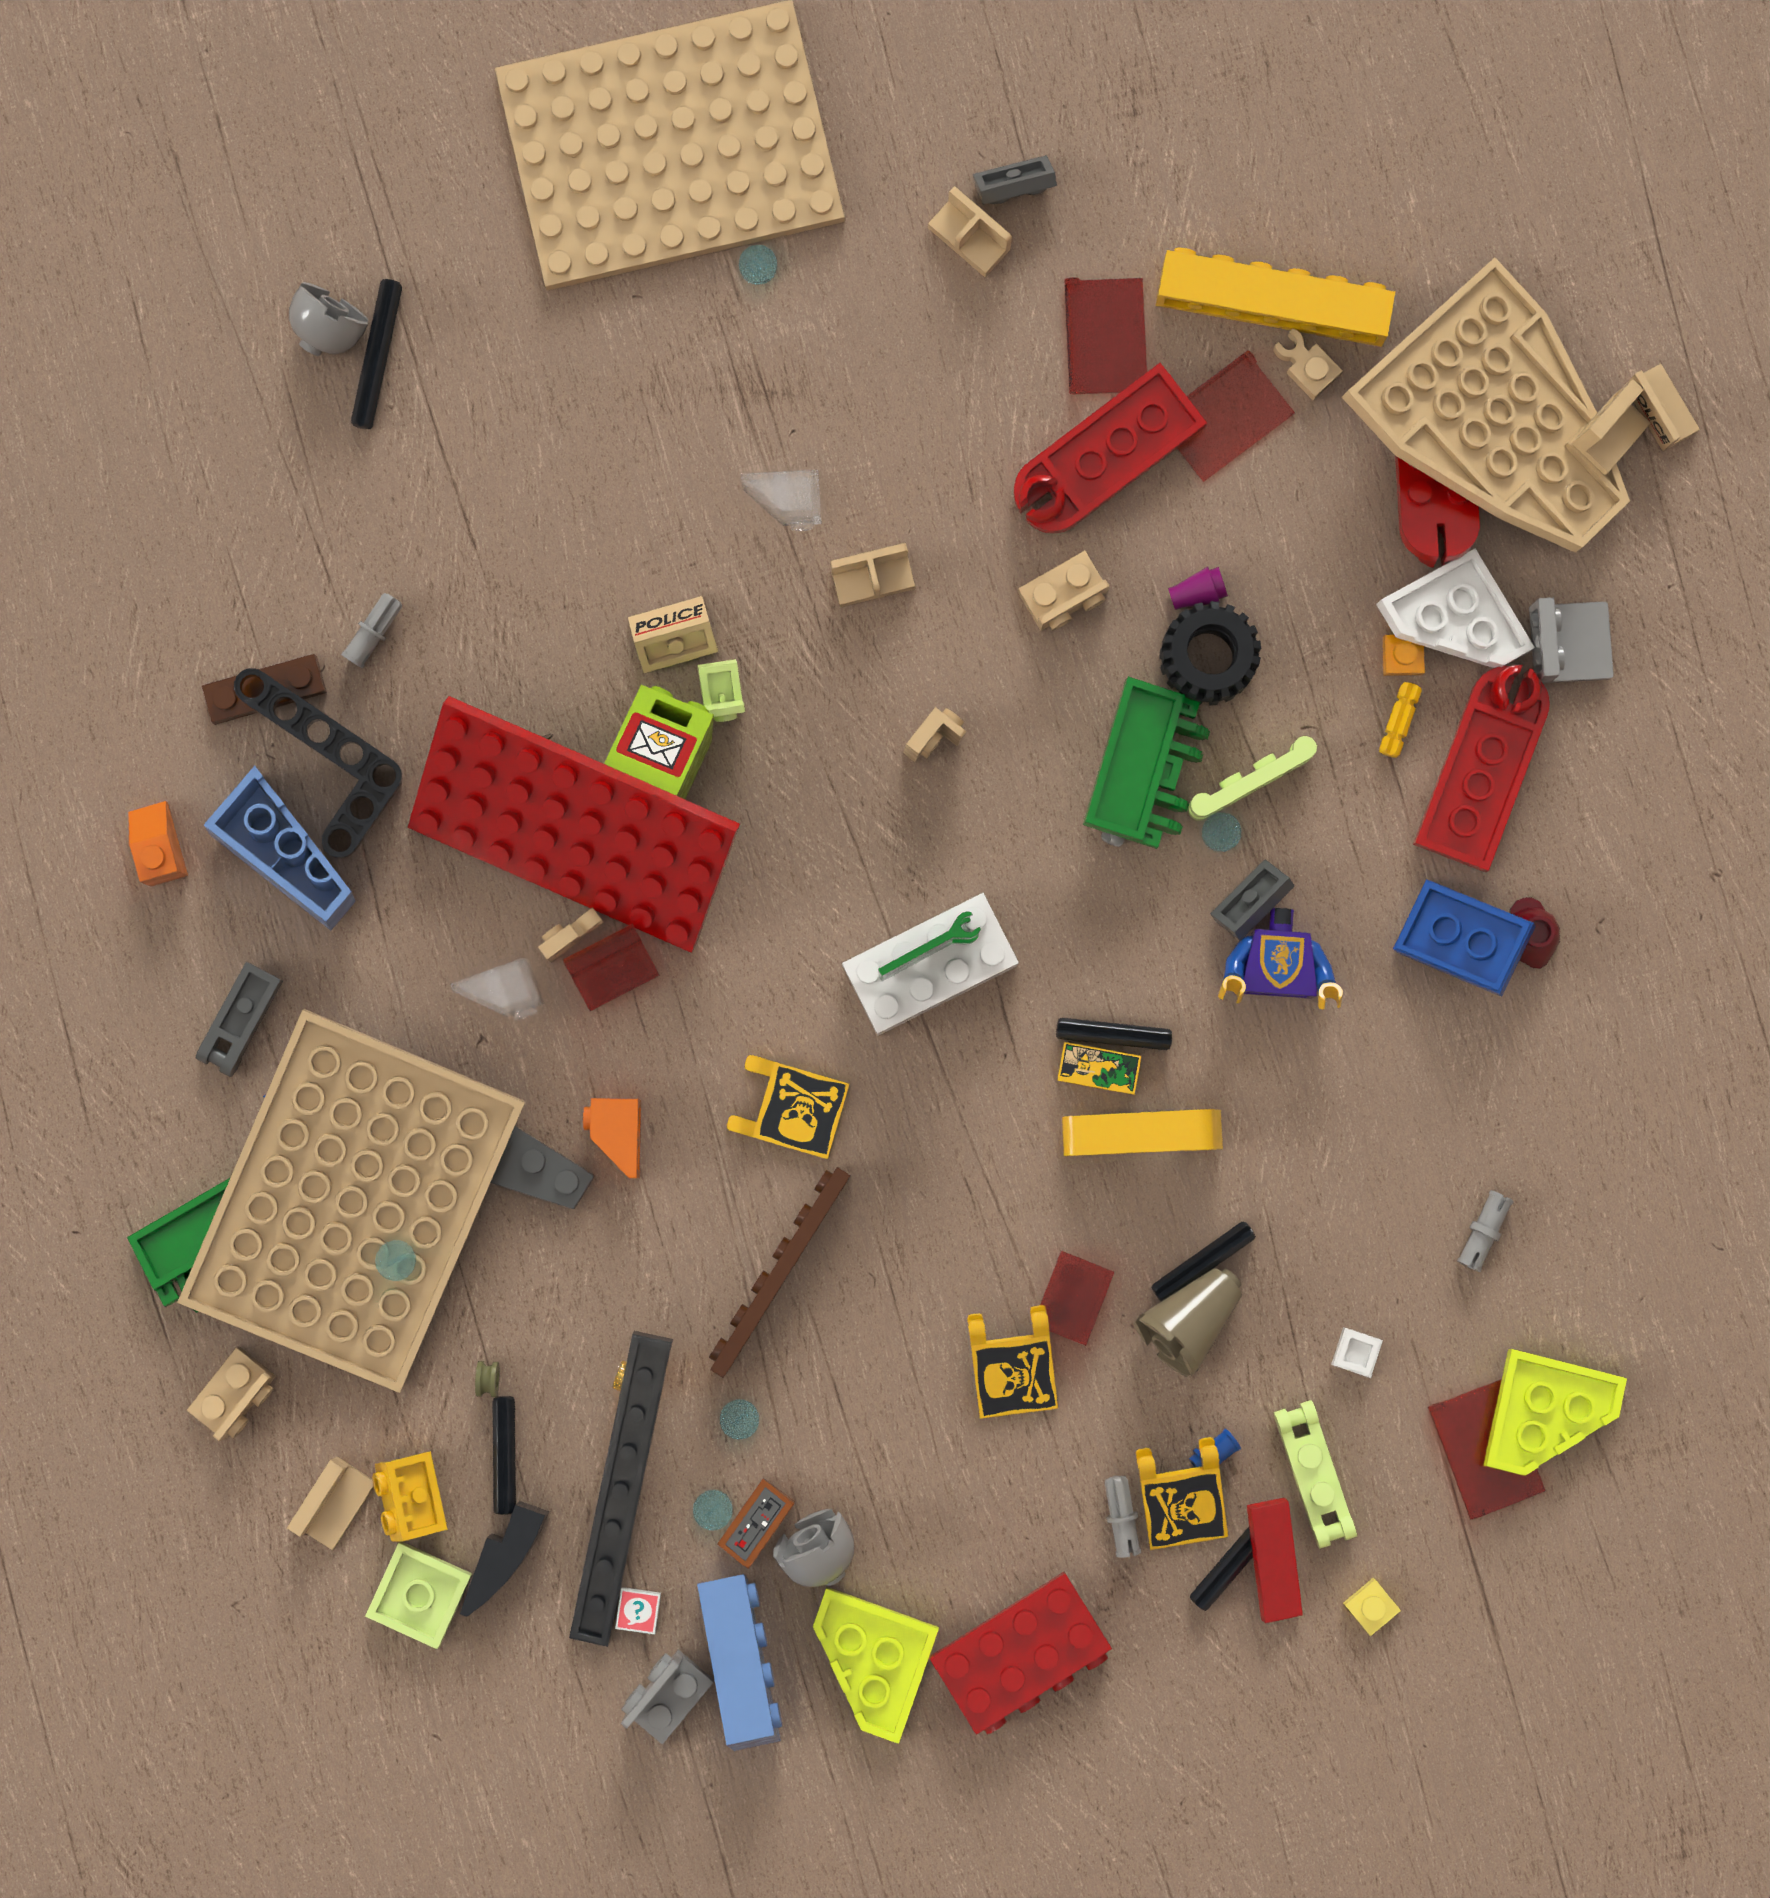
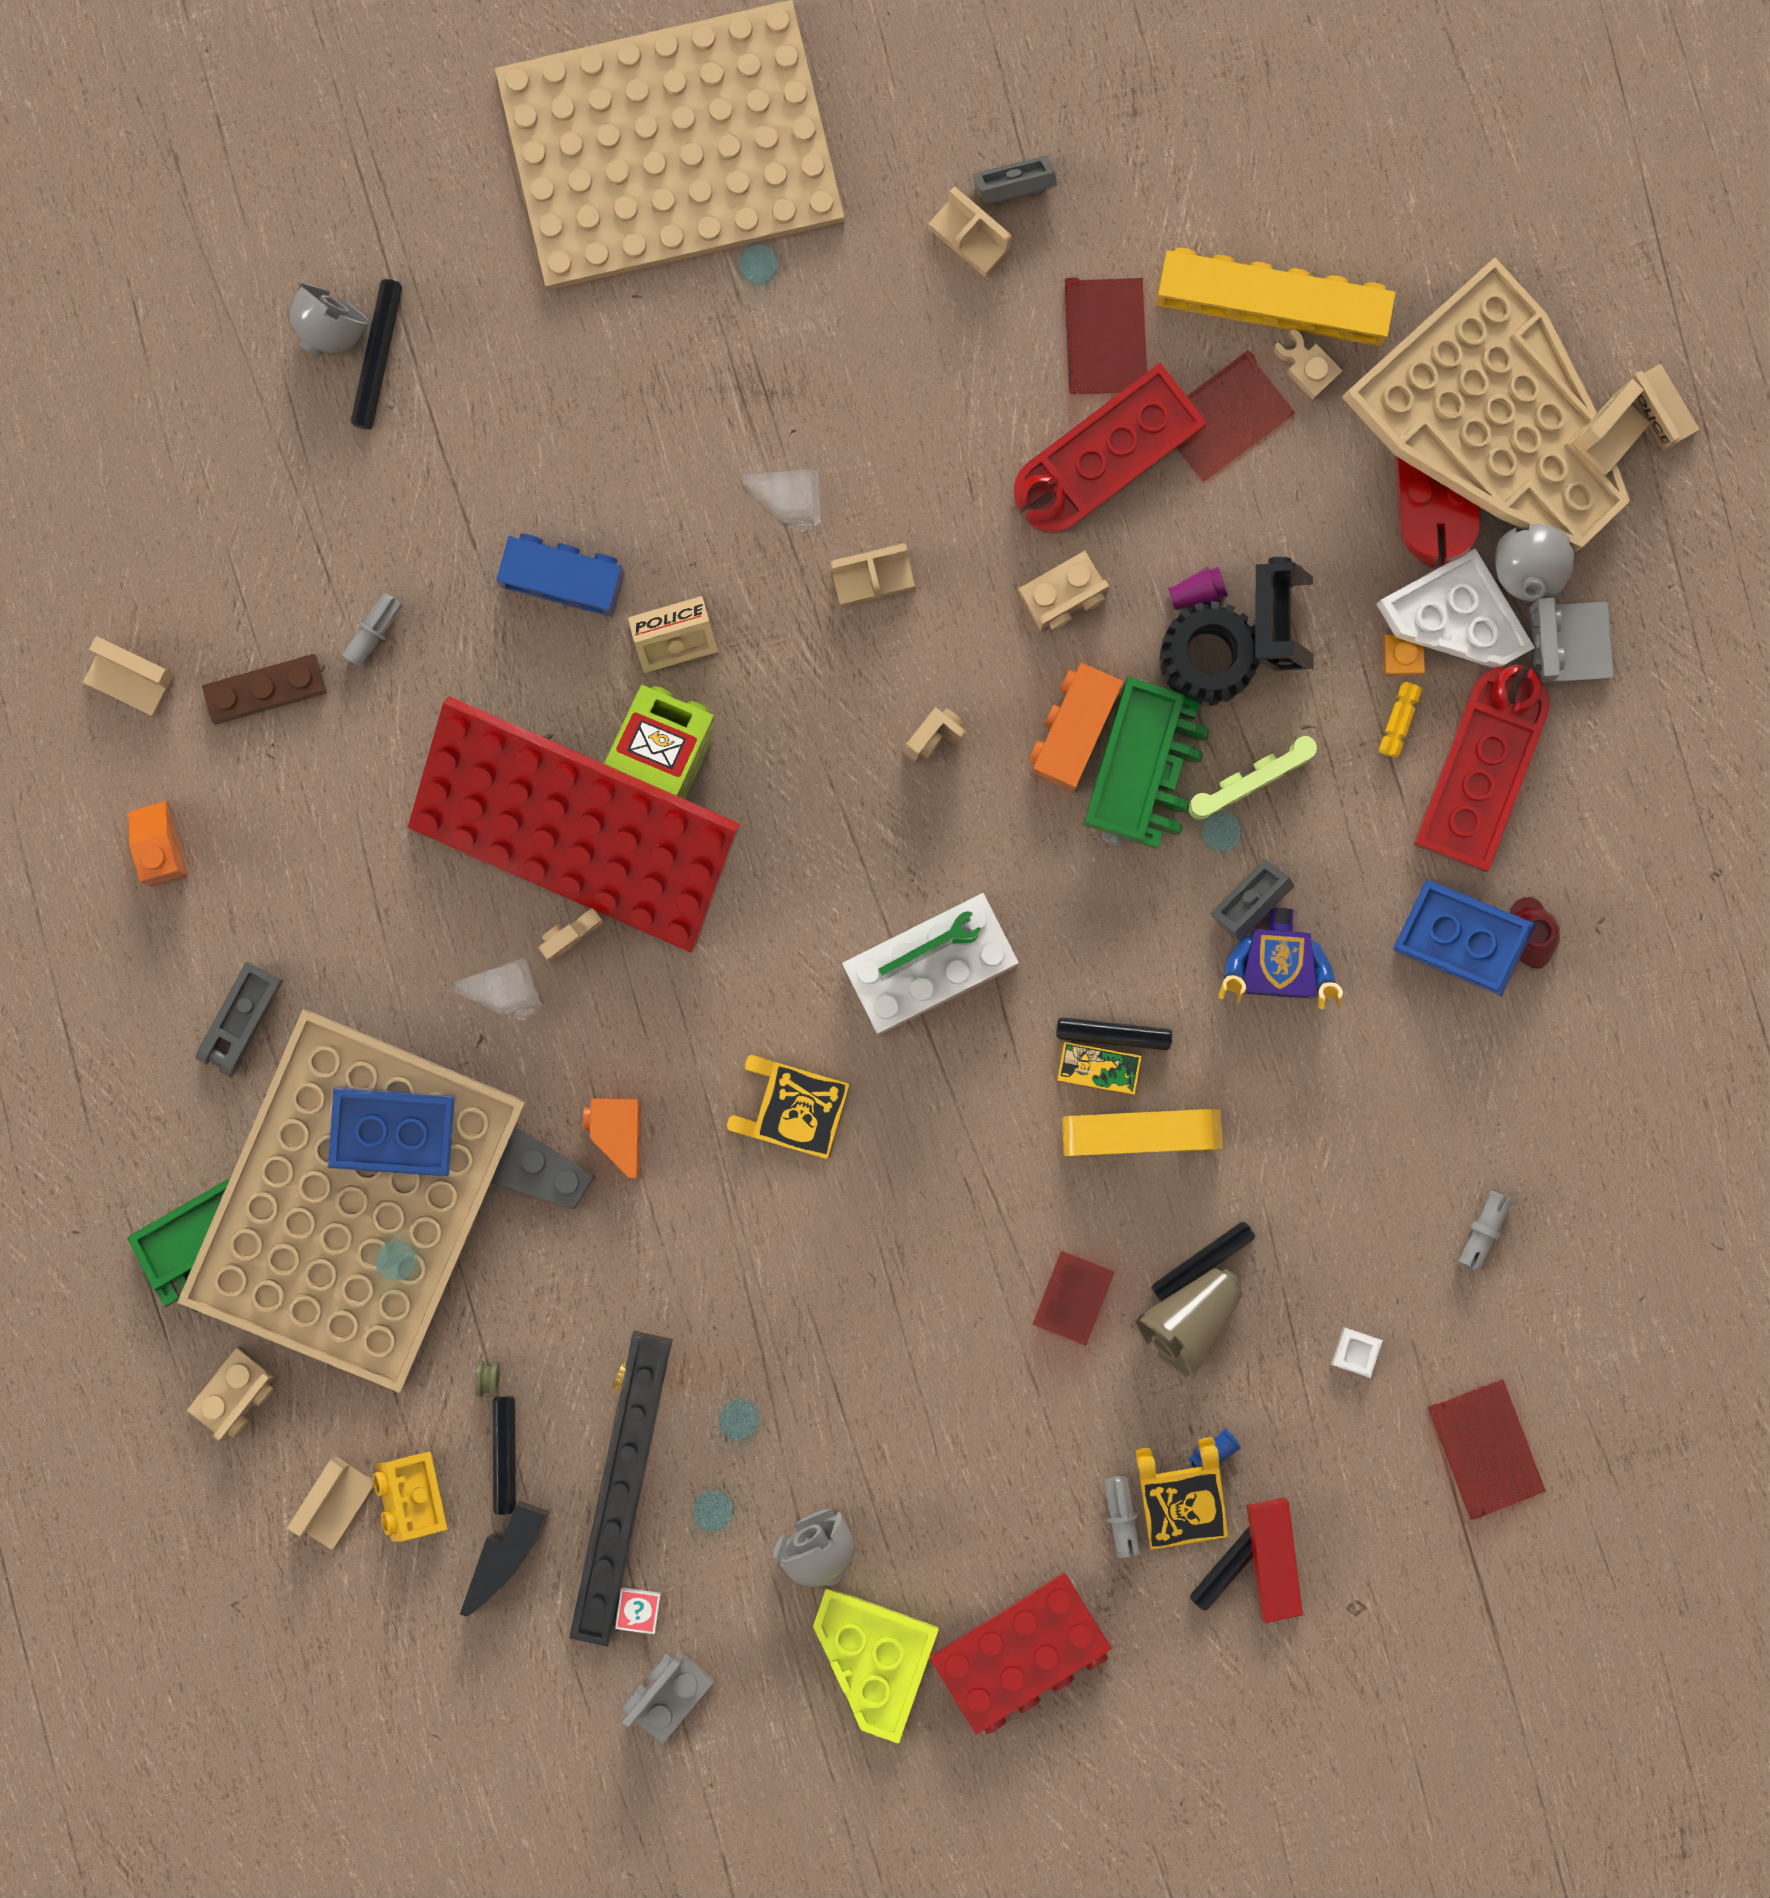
medium blue wedge [204,766,356,931] -> none
black beam [234,668,402,858] -> none
yellowish green plate [365,1541,473,1649] -> none
clear red plate [563,924,660,1011] -> none
yellowish green bracket [697,659,745,722] -> none
medium blue wedge [697,1574,782,1751] -> none
reddish brown plate [709,1167,851,1378] -> none
slope [717,1478,795,1569] -> none
flag [967,1305,1058,1419] -> none
yellowish green plate [1274,1400,1357,1549] -> none
light yellow plate [1343,1578,1401,1636] -> none
neon yellow plate [1483,1349,1627,1476] -> none
none -> tan panel [83,636,174,717]
none -> blue tile [328,1087,455,1177]
none -> blue brick [496,533,625,617]
none -> orange brick [1028,662,1123,792]
none -> black panel [1255,557,1314,671]
none -> light grey cylinder [1495,523,1575,602]

